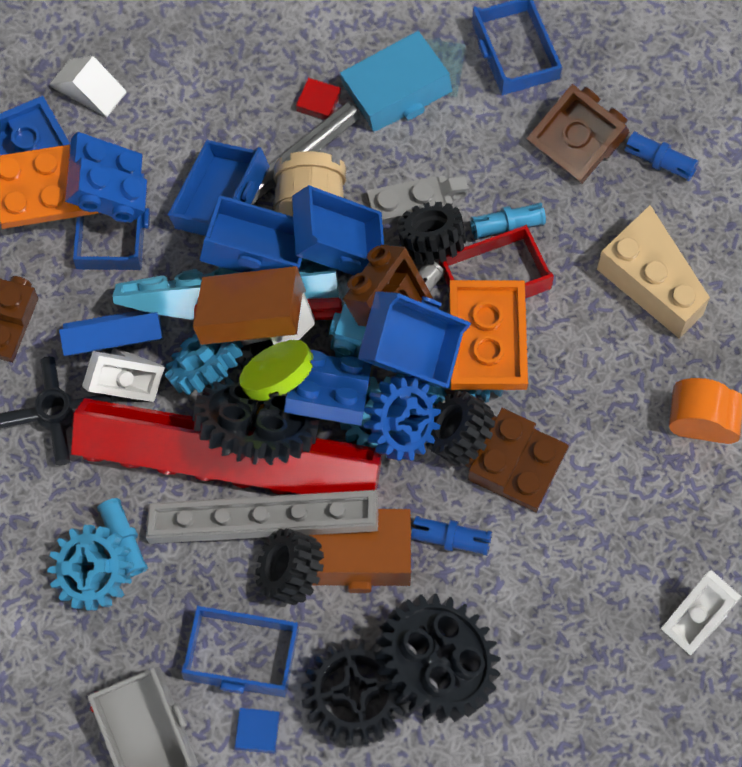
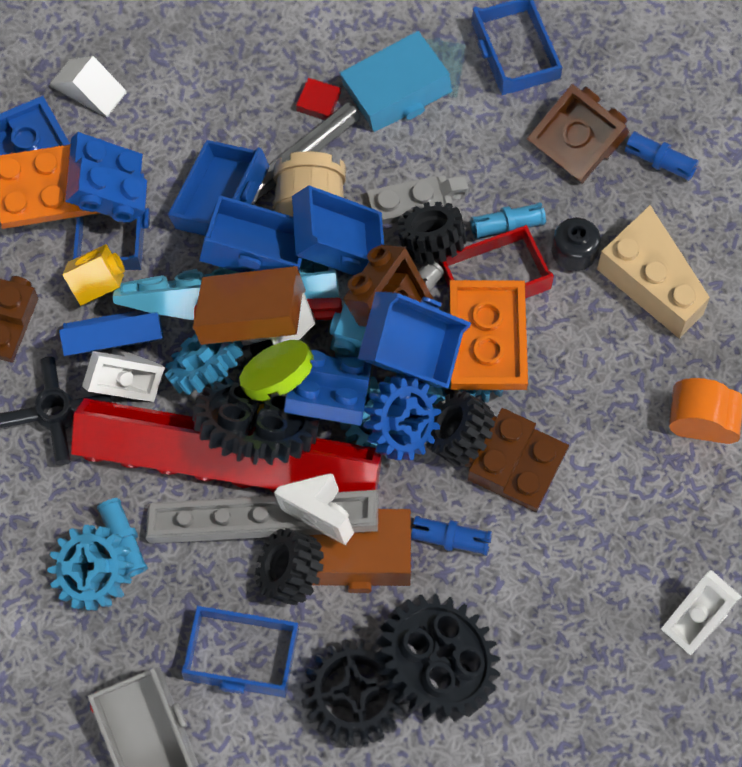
blue tile [235,708,280,754] -> none
none -> yellow brick [62,244,125,306]
none -> white slope [274,474,354,545]
none -> black head [551,217,601,272]

